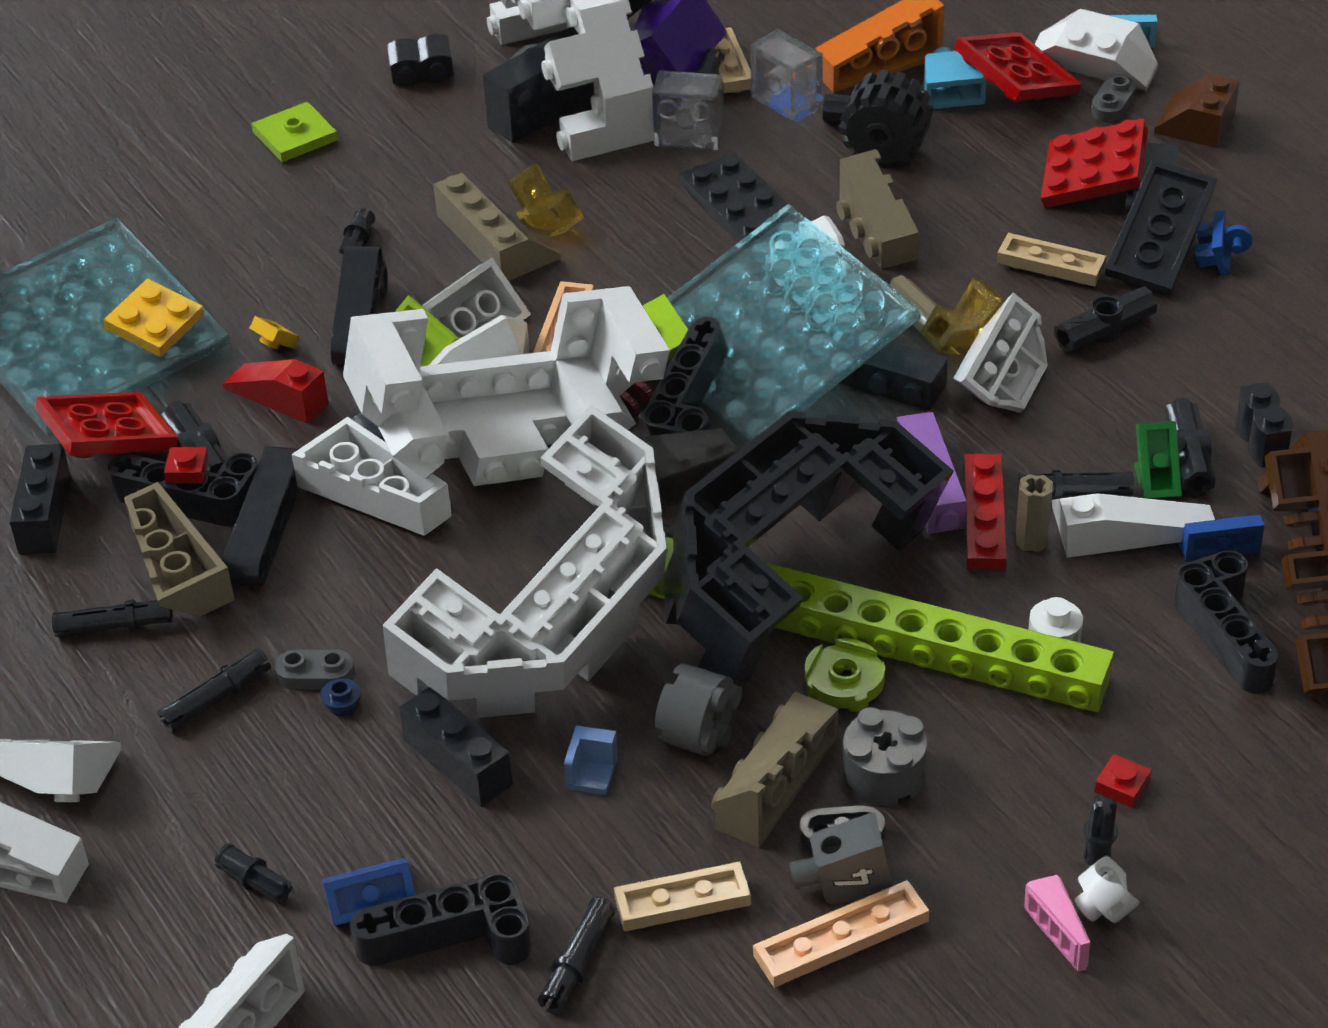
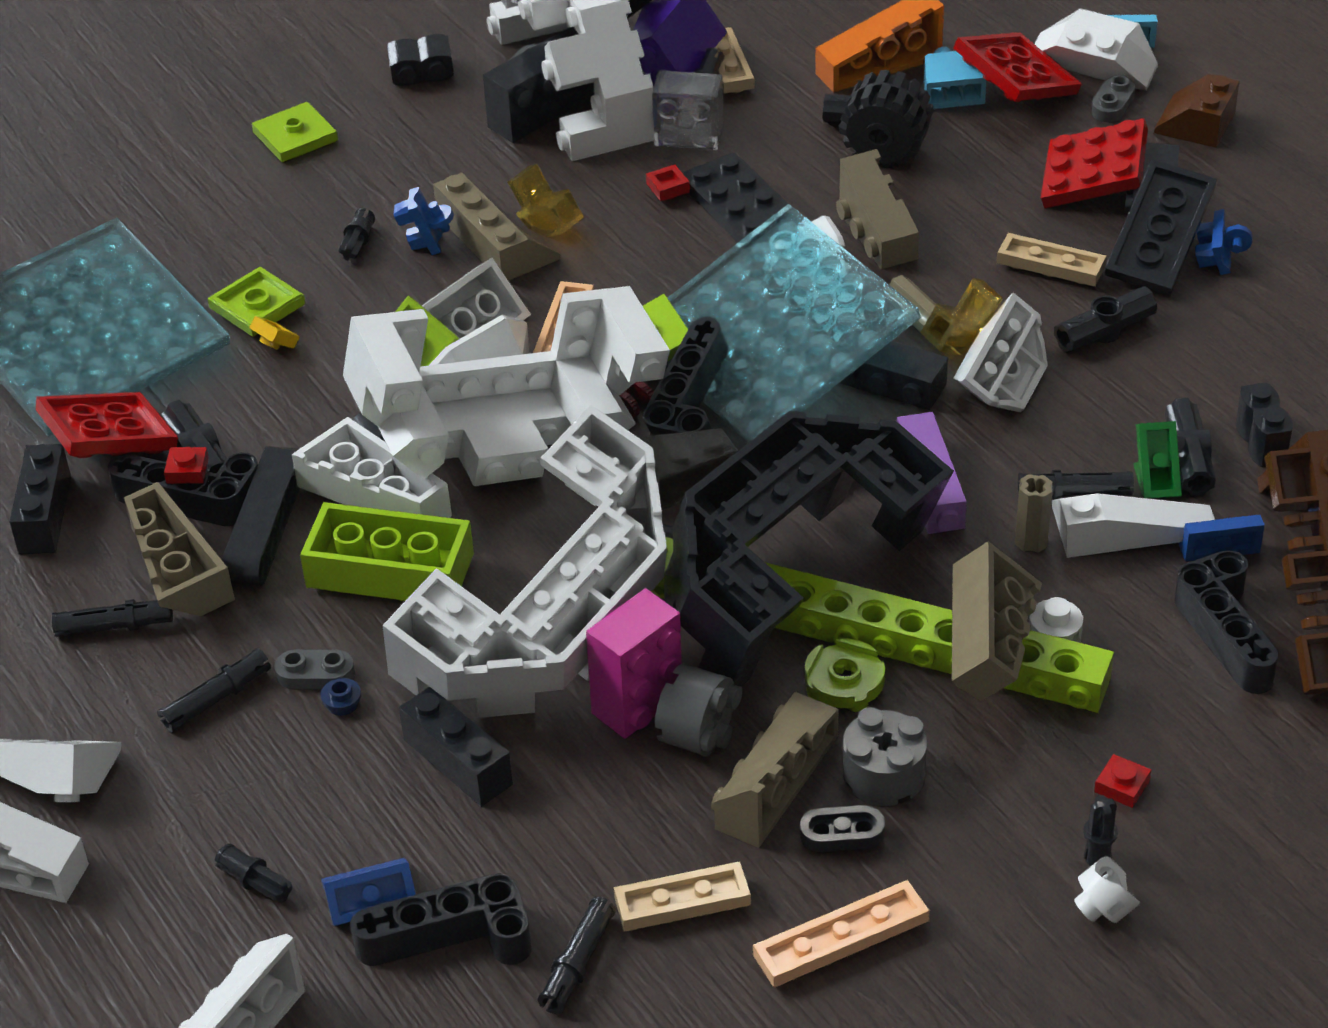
yellow plate [103,278,204,357] -> none
red slope [223,359,329,424] -> none
black beam [331,246,388,365] -> none
medium blue panel [564,725,618,795] -> none
clear brick [750,29,823,123] -> none
dark grey torso [789,812,893,904] -> none
red plate [964,454,1007,570] -> none
bright pink slope [1024,875,1090,972] -> none
none -> lime plate [207,266,306,337]
none -> lime brick [300,502,474,601]
none -> blue hips [394,187,454,255]
none -> dark pink brick [586,588,682,739]
none -> red plate [646,164,690,202]
none -> dark tan wedge [952,541,1042,702]

